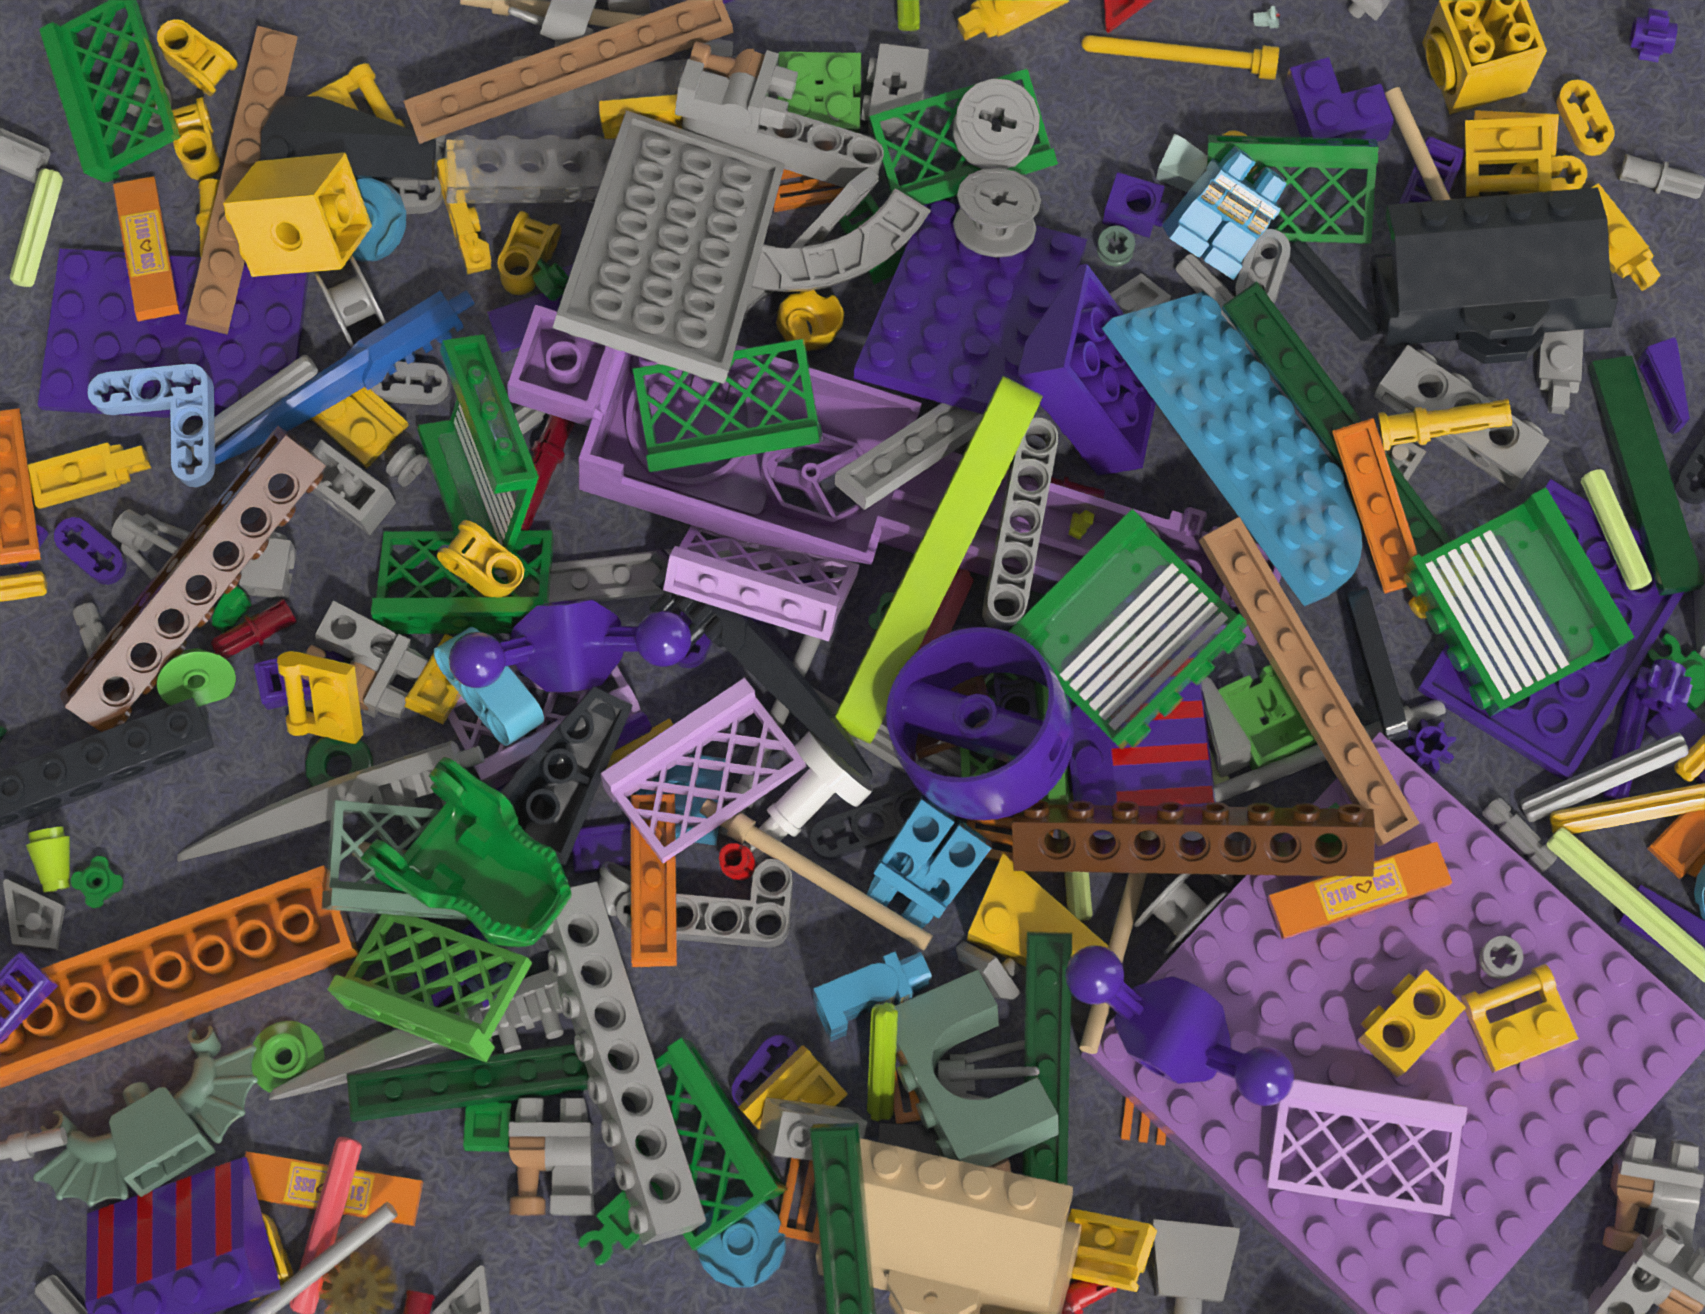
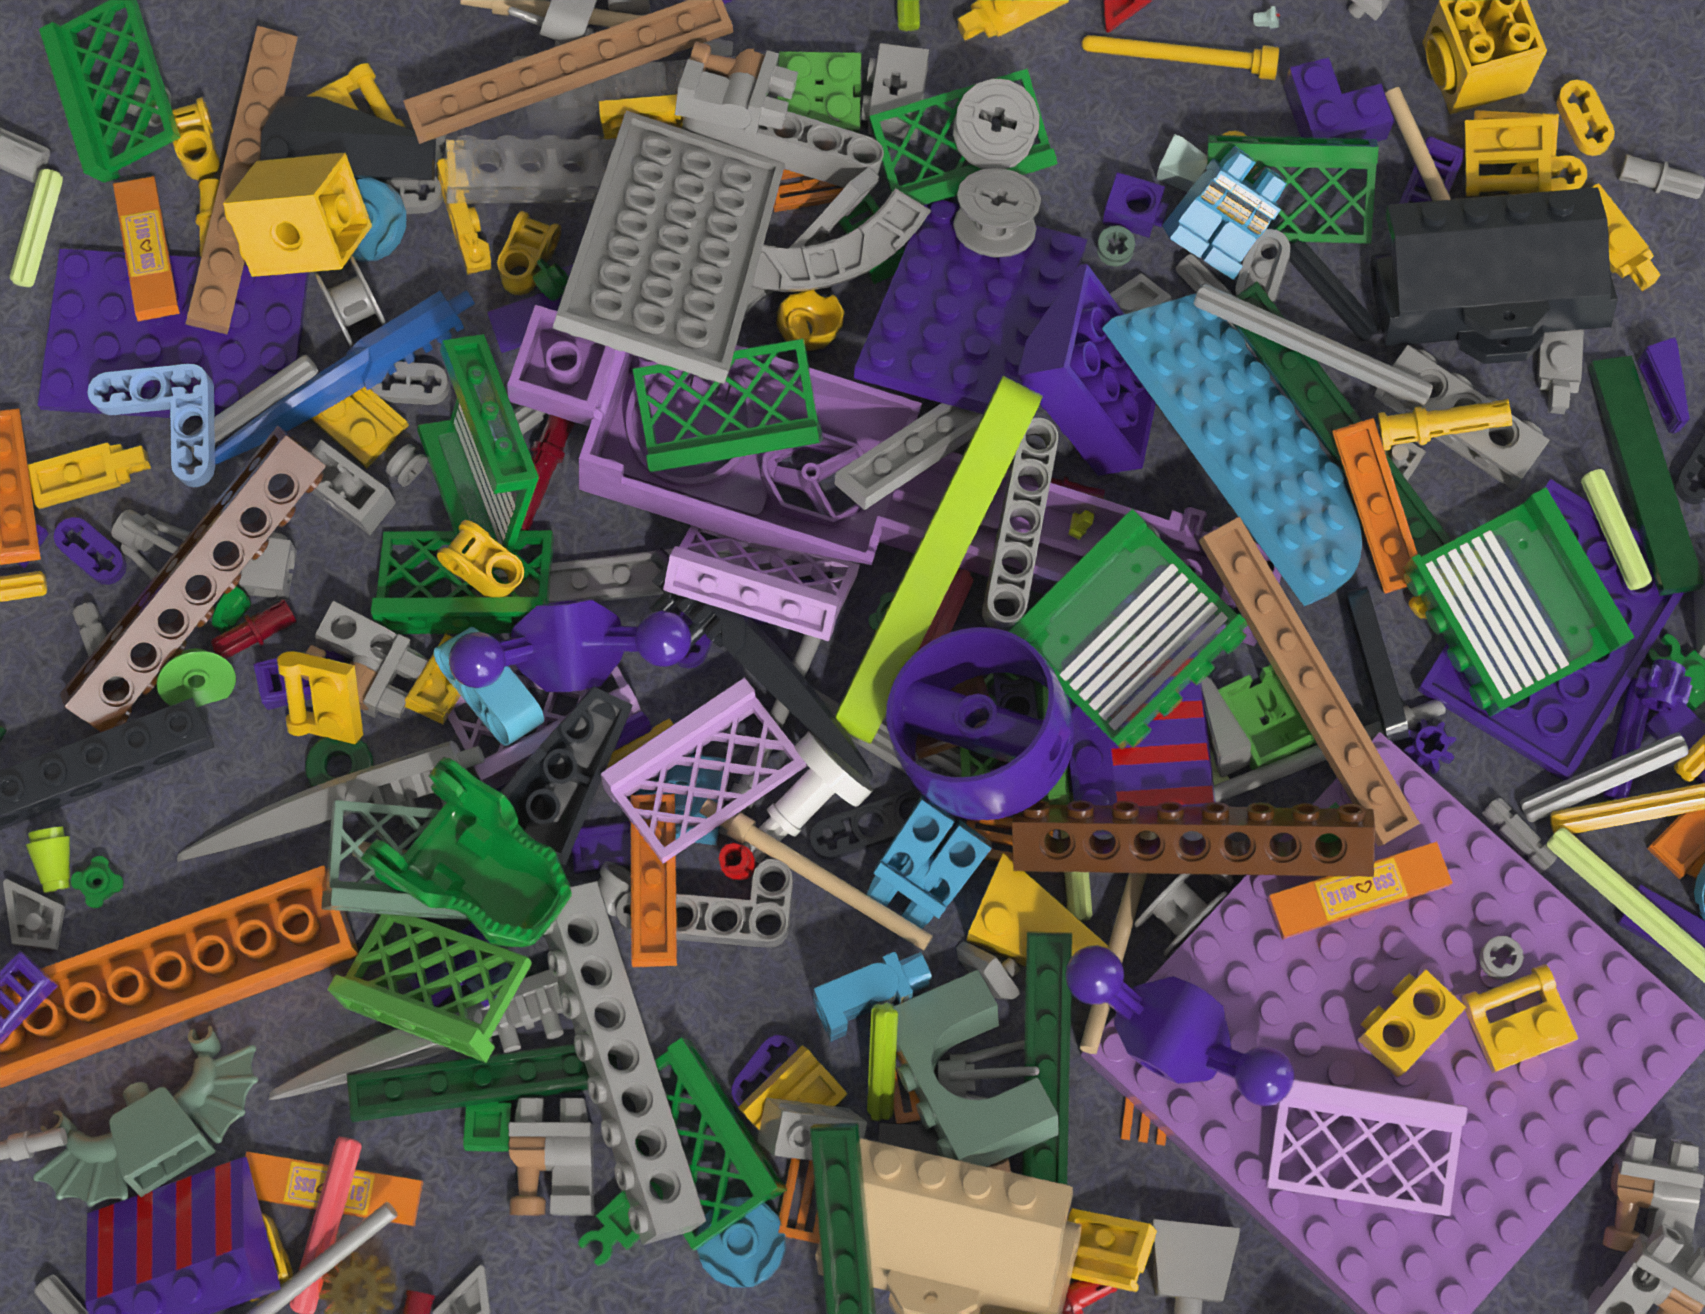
yellow piece [157,19,238,96] -> none
bright green piece [252,1021,324,1093] -> none
dark purple gear [1629,8,1678,63] -> none
none -> light grey axle [1194,284,1433,406]

